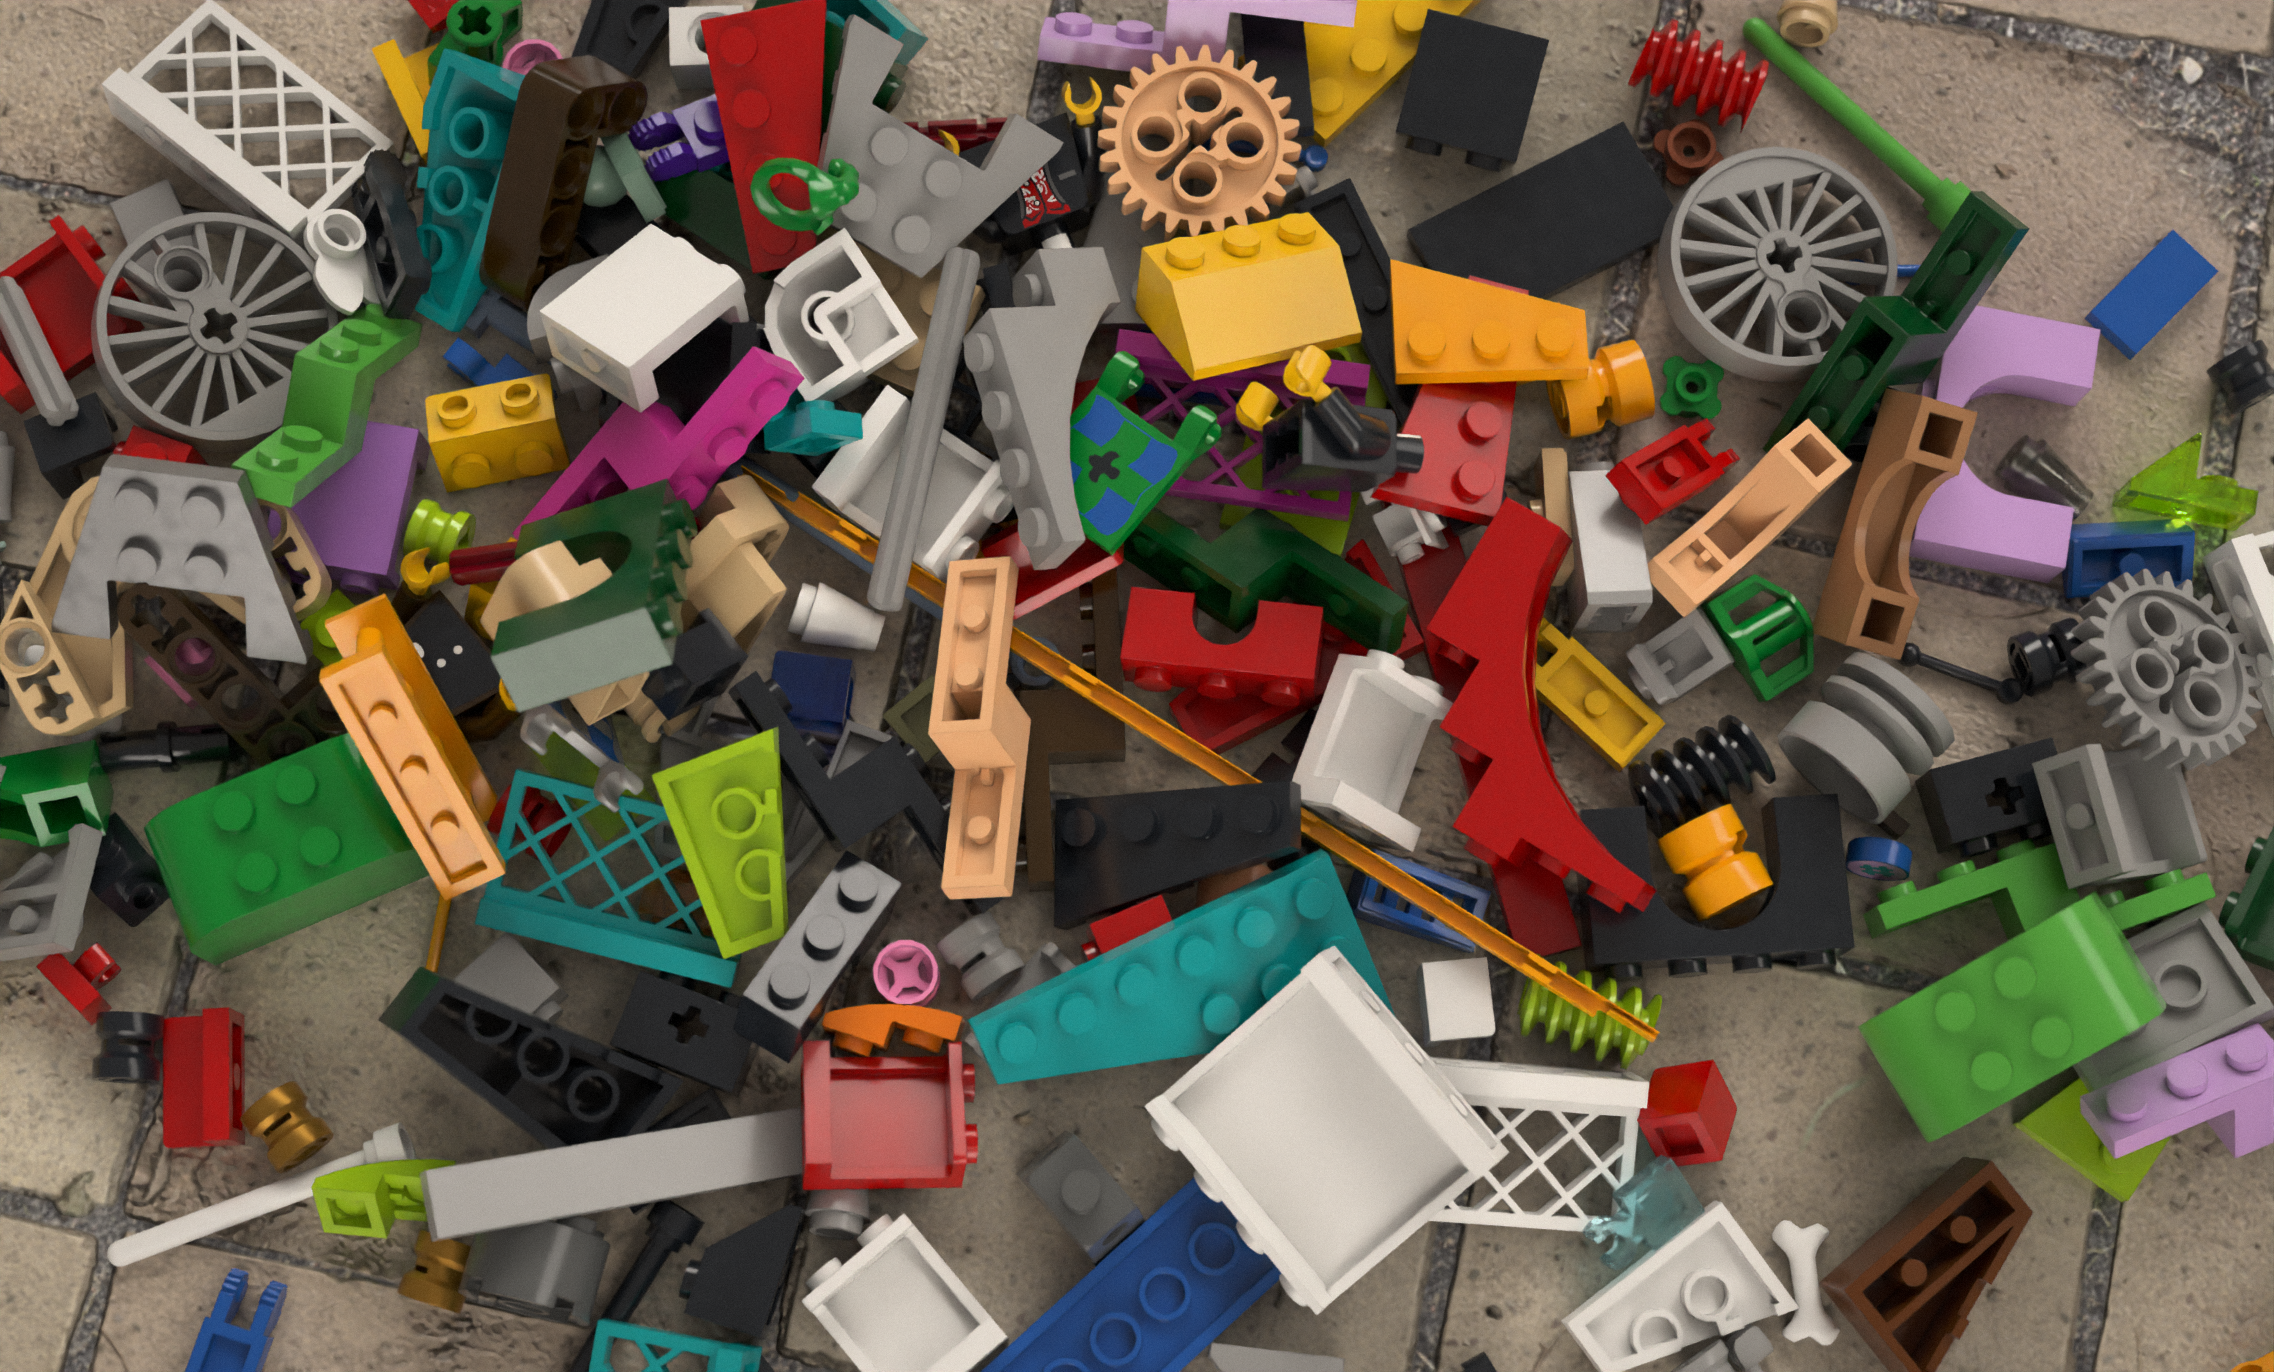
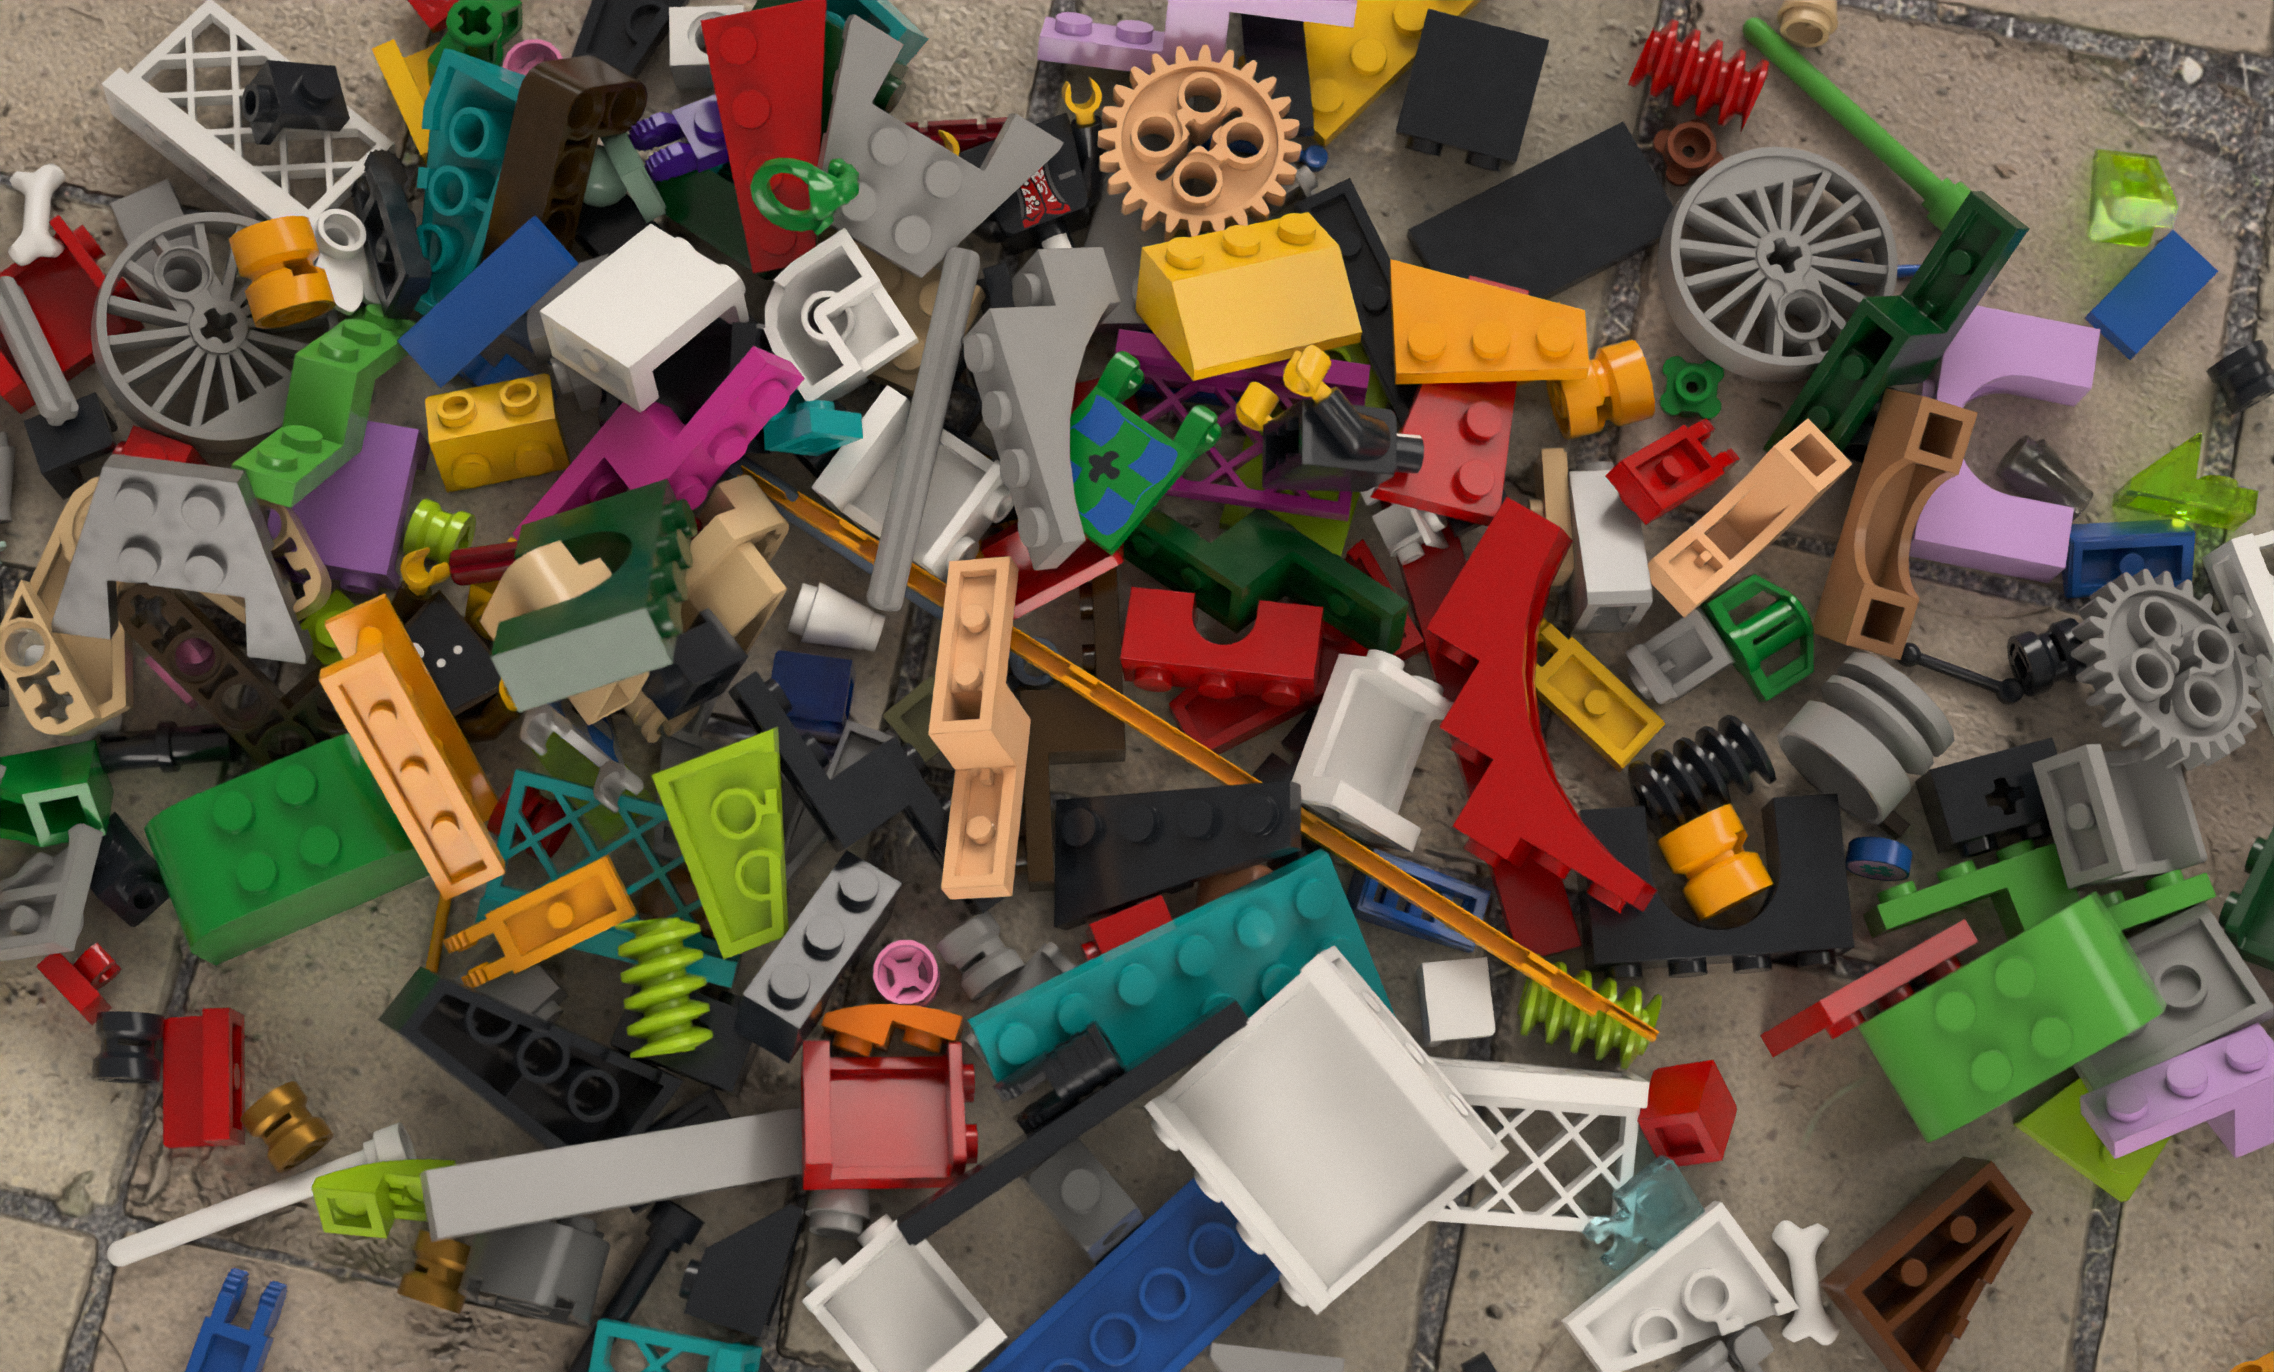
none -> white piece [8,163,65,266]
none -> light orange wheel [229,216,336,329]
none -> black bracket [242,60,350,145]
none -> blue tile [397,215,579,388]
none -> light orange hinge [442,854,637,988]
none -> lime piece [615,917,713,1059]
none -> black tile [897,997,1249,1246]
none -> black hinge [993,1020,1126,1135]
none -> wing [1760,919,1978,1057]
none -> clear neon green slope [2088,149,2179,247]

